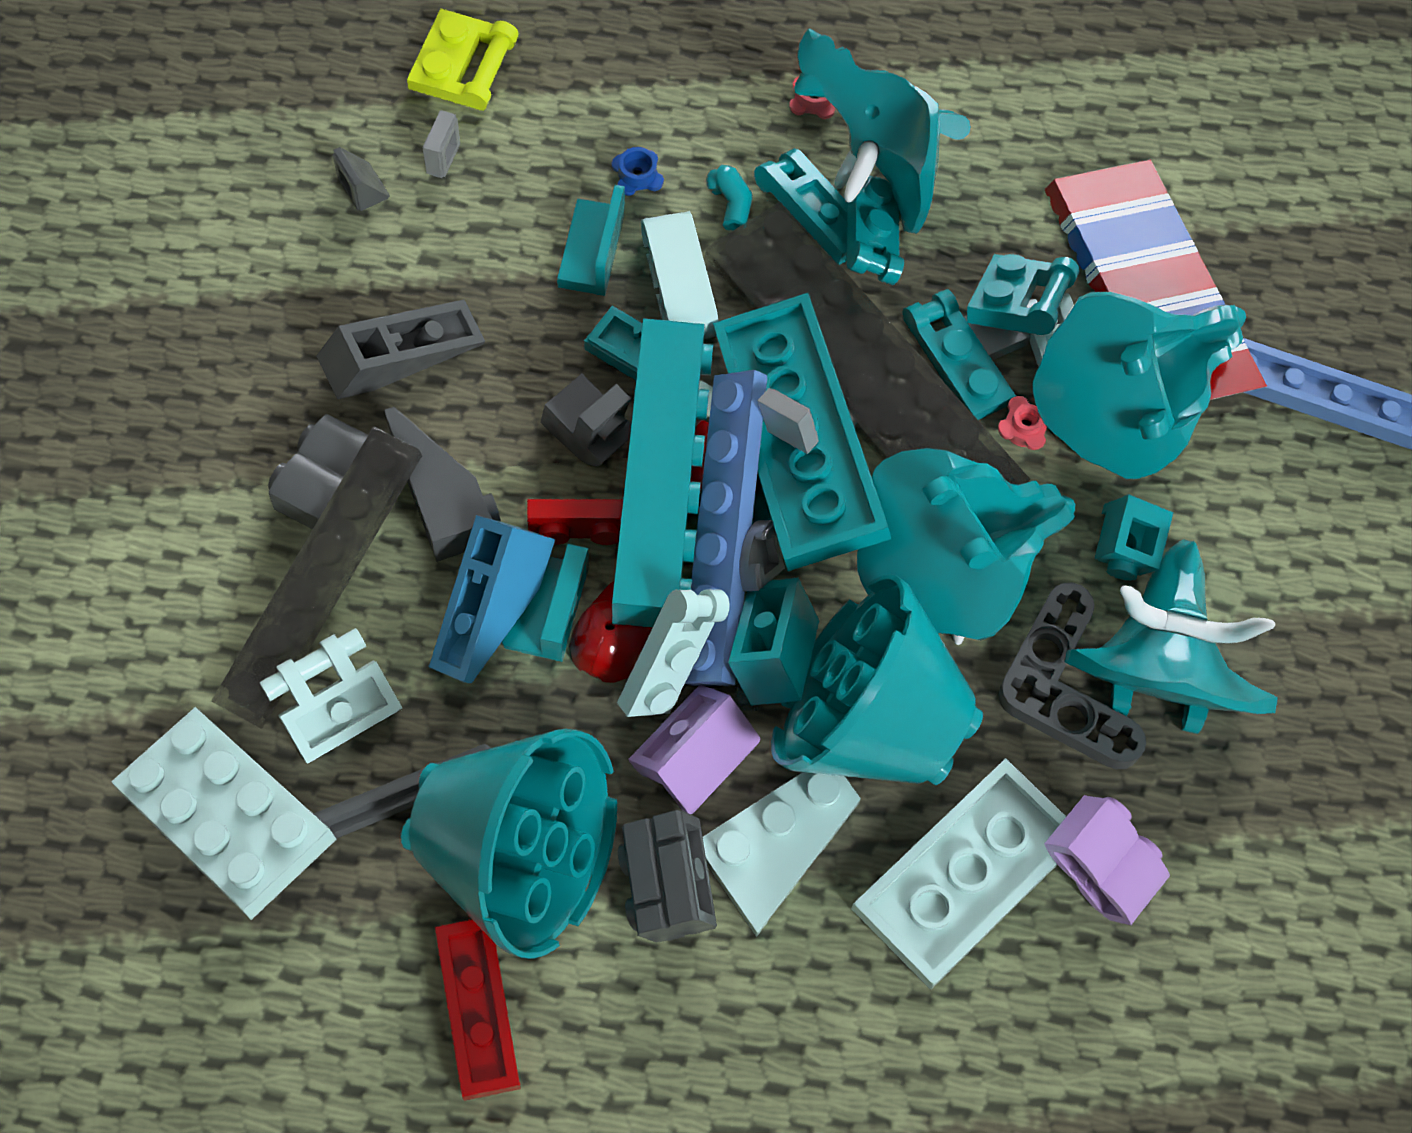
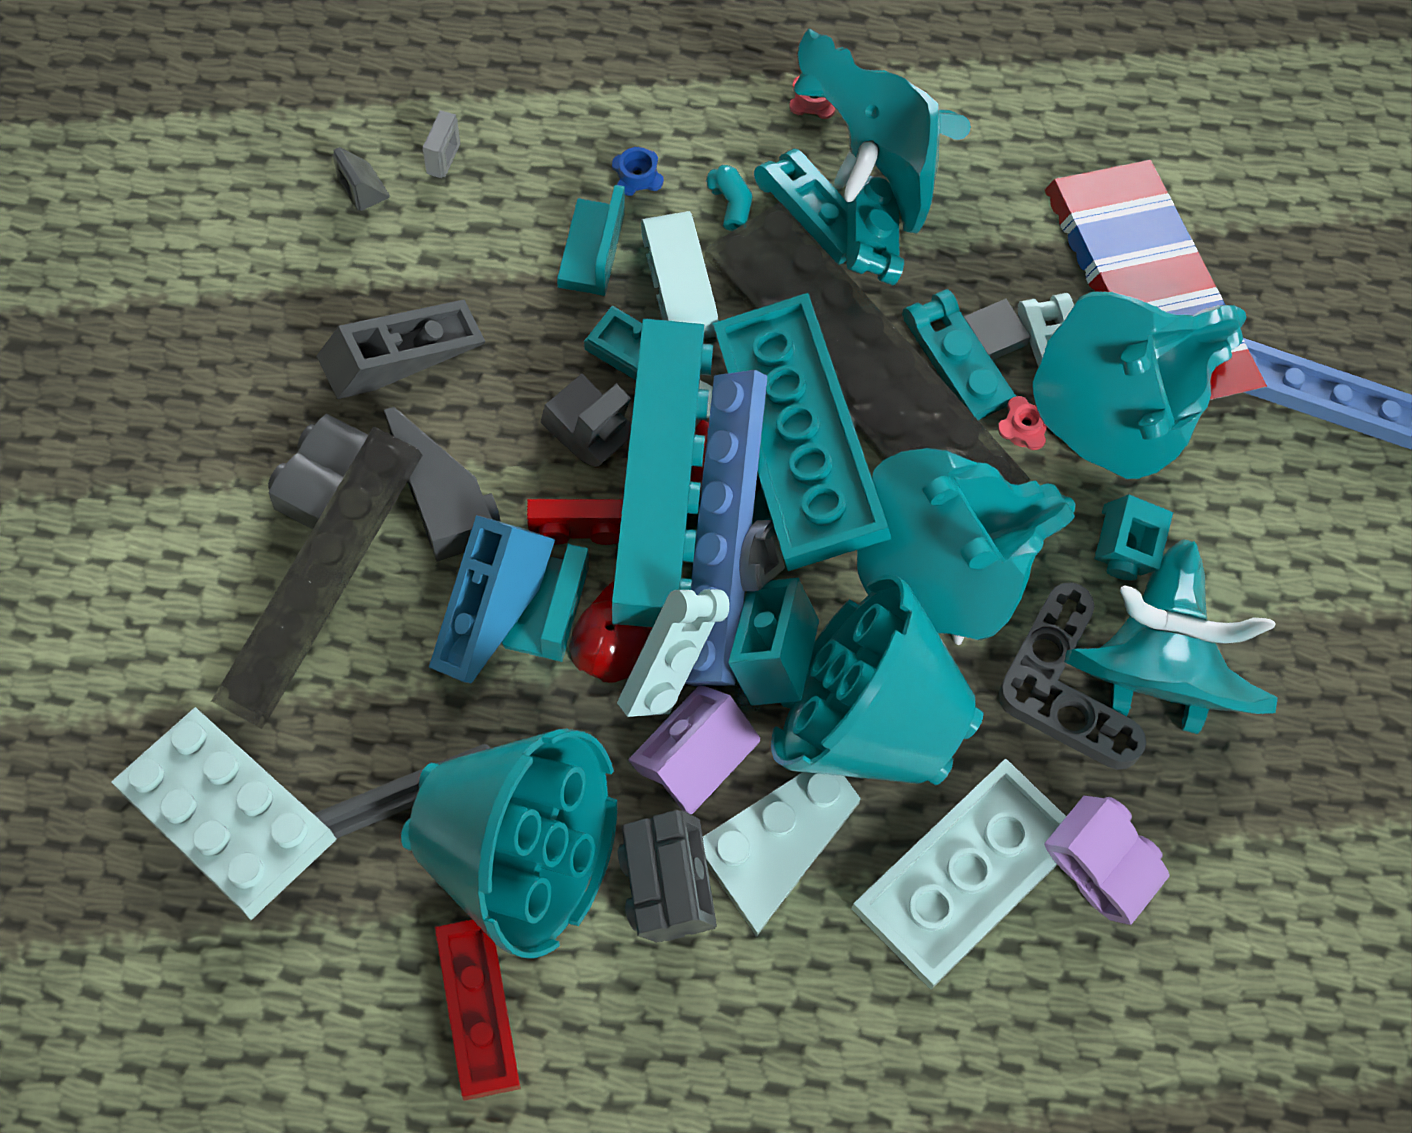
light aqua plate [259,628,402,764] -> none
neon yellow plate [407,9,519,111] -> none
light grey tile [757,388,819,454] -> none
teal plate [967,254,1079,335] -> none

